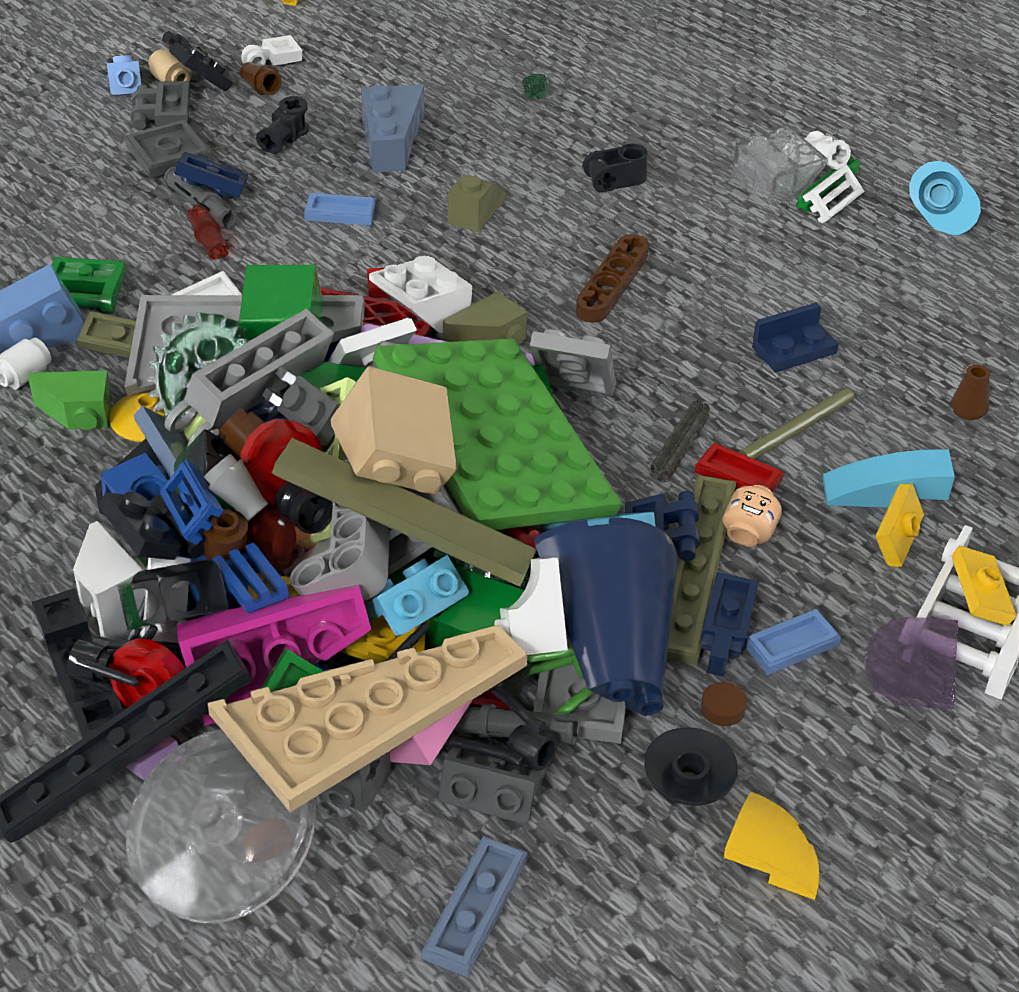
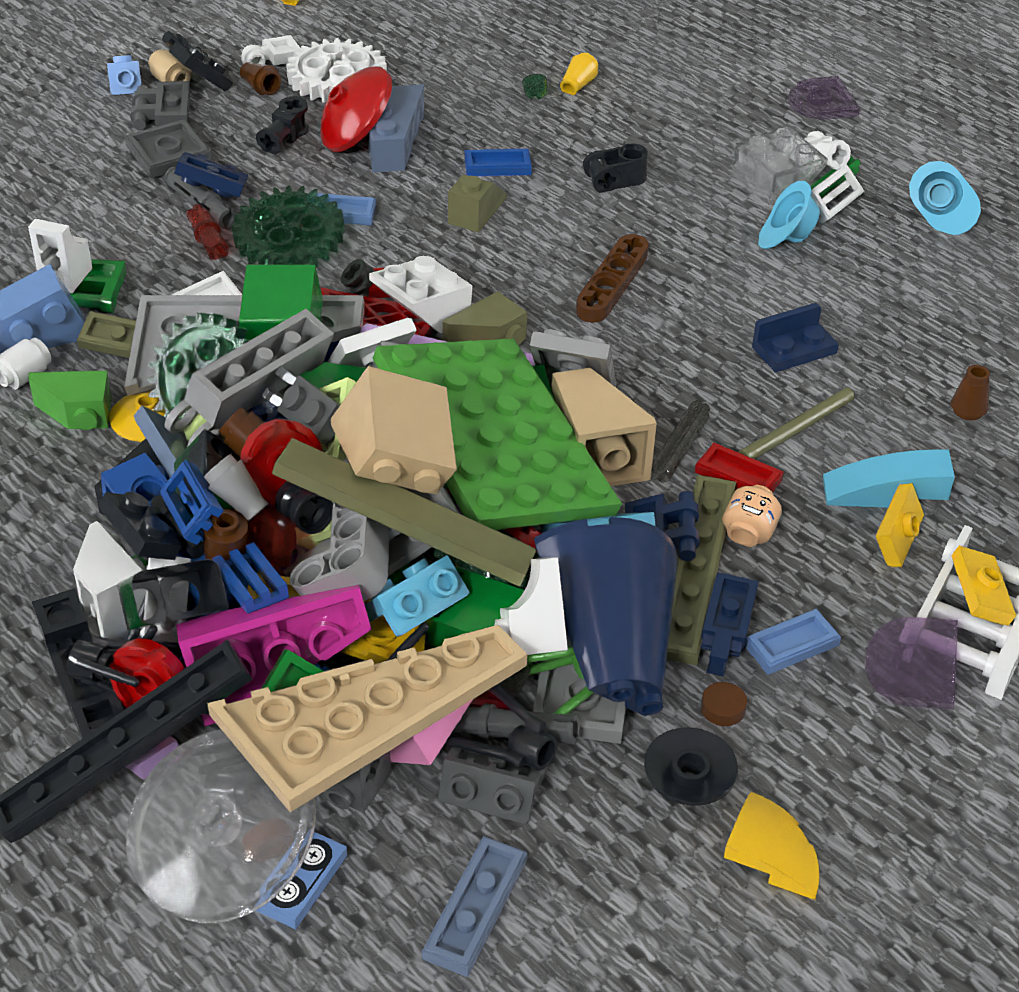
none -> white arch [28,219,92,293]
none -> clear green gear [232,185,345,267]
none -> tile [252,827,347,930]
none -> white gear [286,38,387,103]
none -> red dish [320,66,392,152]
none -> pearl dark grey bush [340,259,376,295]
none -> blue tile [464,148,532,176]
none -> tan slope [552,368,657,486]
none -> yellow cone [560,53,598,95]
none -> medium azure piece [758,181,820,249]
none -> clear purple tile [788,76,860,119]

